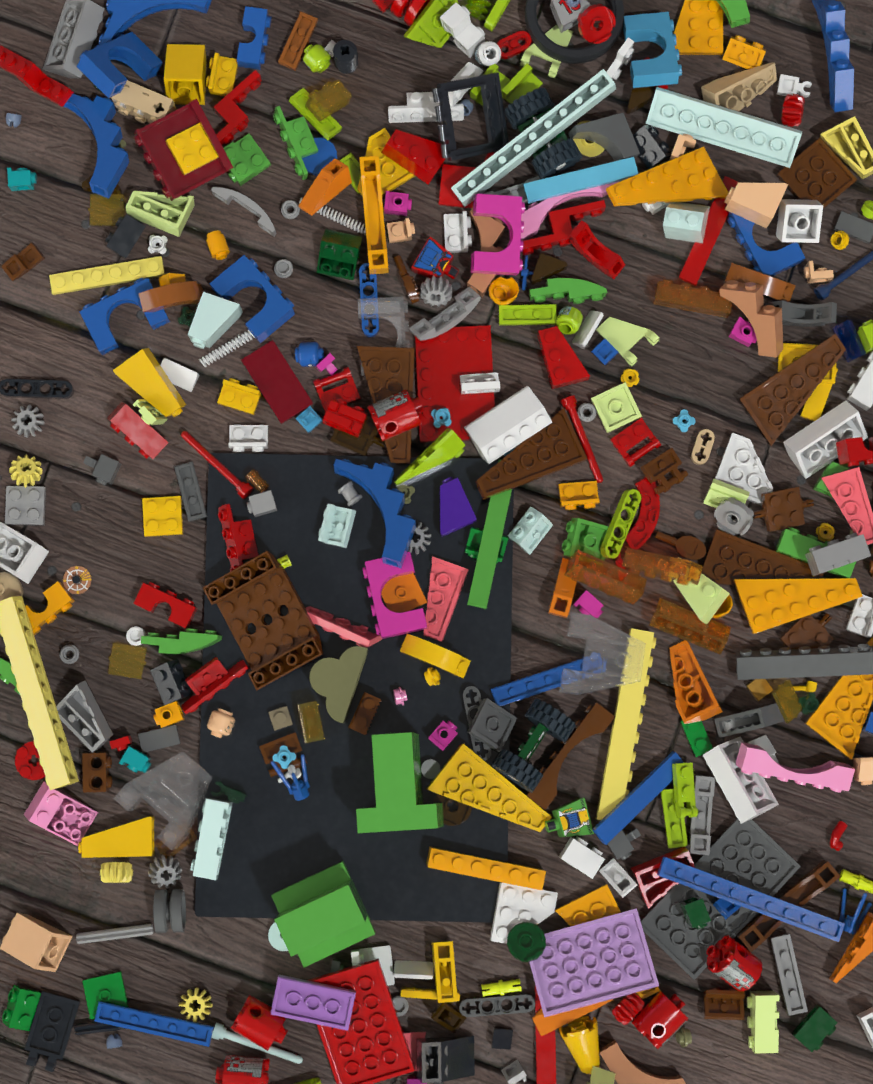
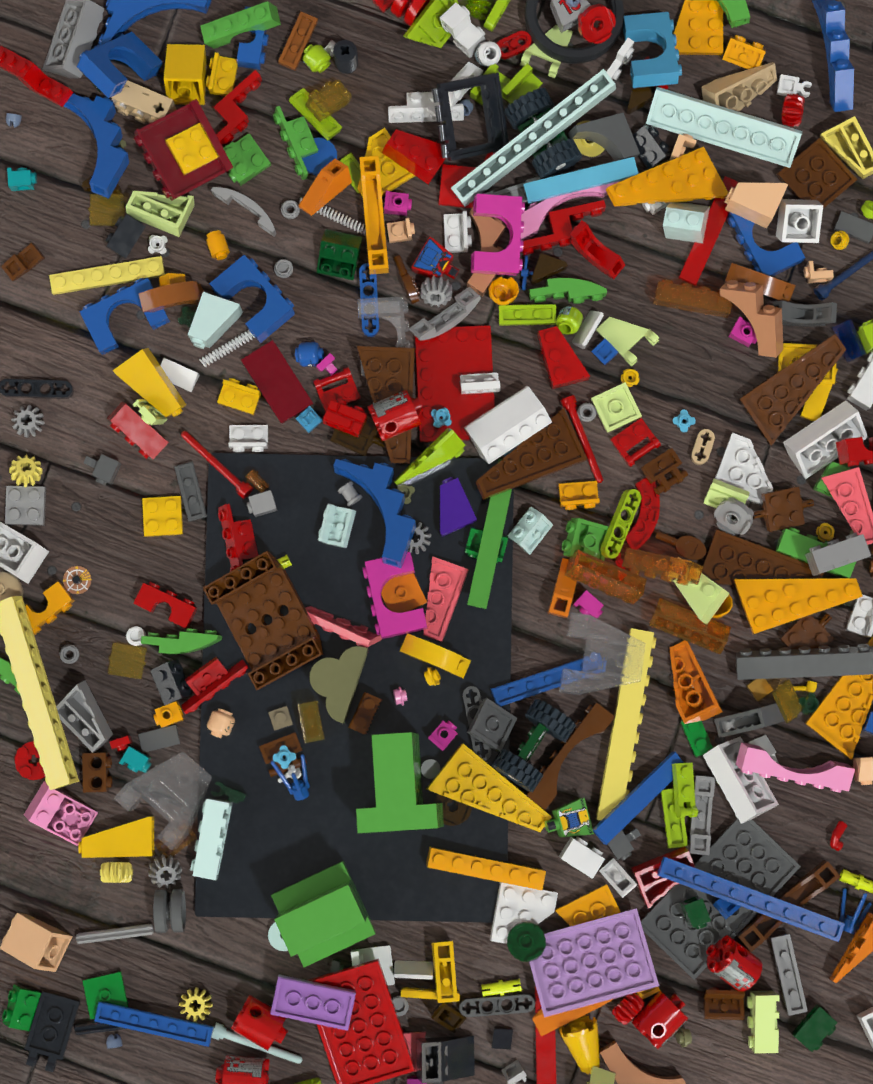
none -> bright green arch [200,1,281,49]

